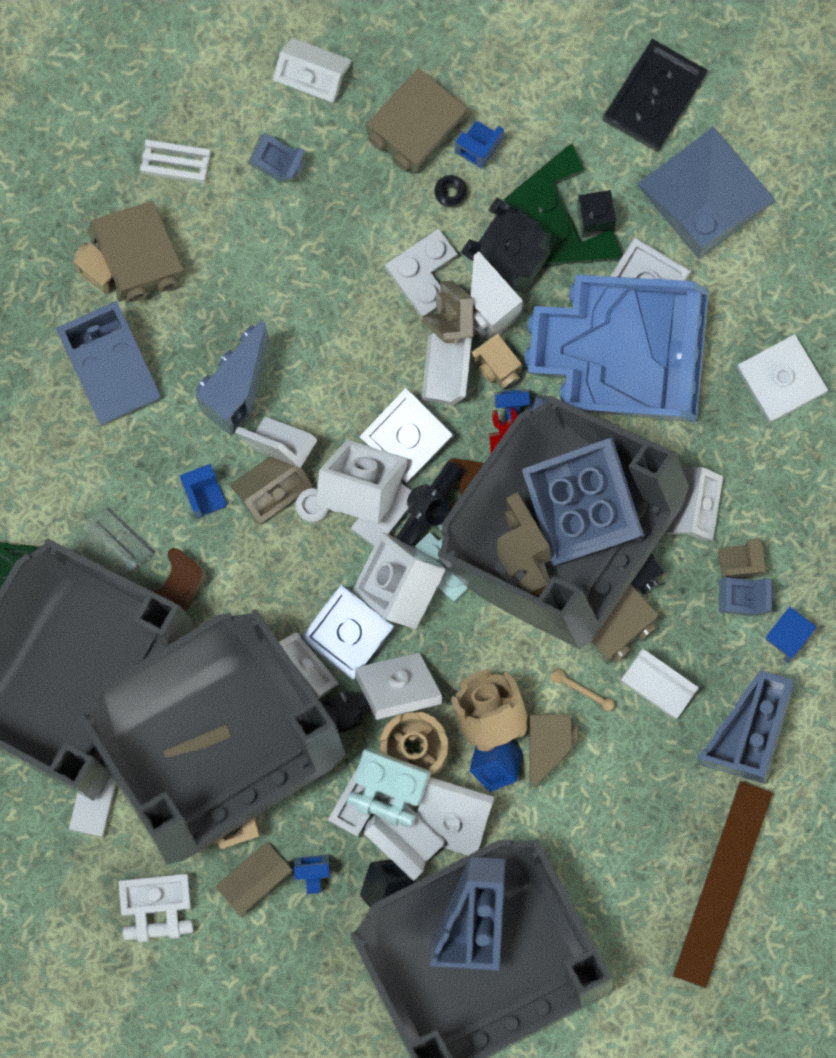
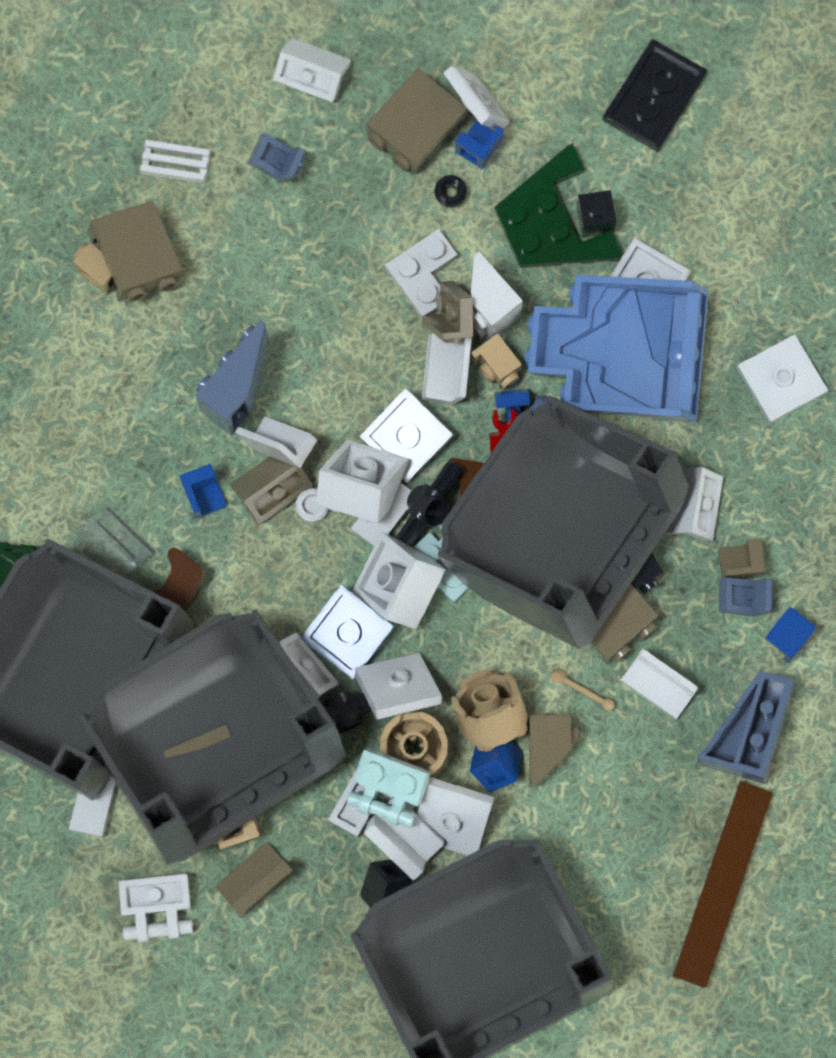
sand blue slope [56,301,161,426] -> none
blue tile [294,855,330,894] -> none
sand blue wedge [429,857,505,970] -> none
black panel [460,197,561,293] -> none
dark tan plate [495,492,551,598] -> none
sand blue slope [522,438,644,566] -> none
sand blue slope [637,127,775,259] -> none
none -> white plate [443,66,510,129]

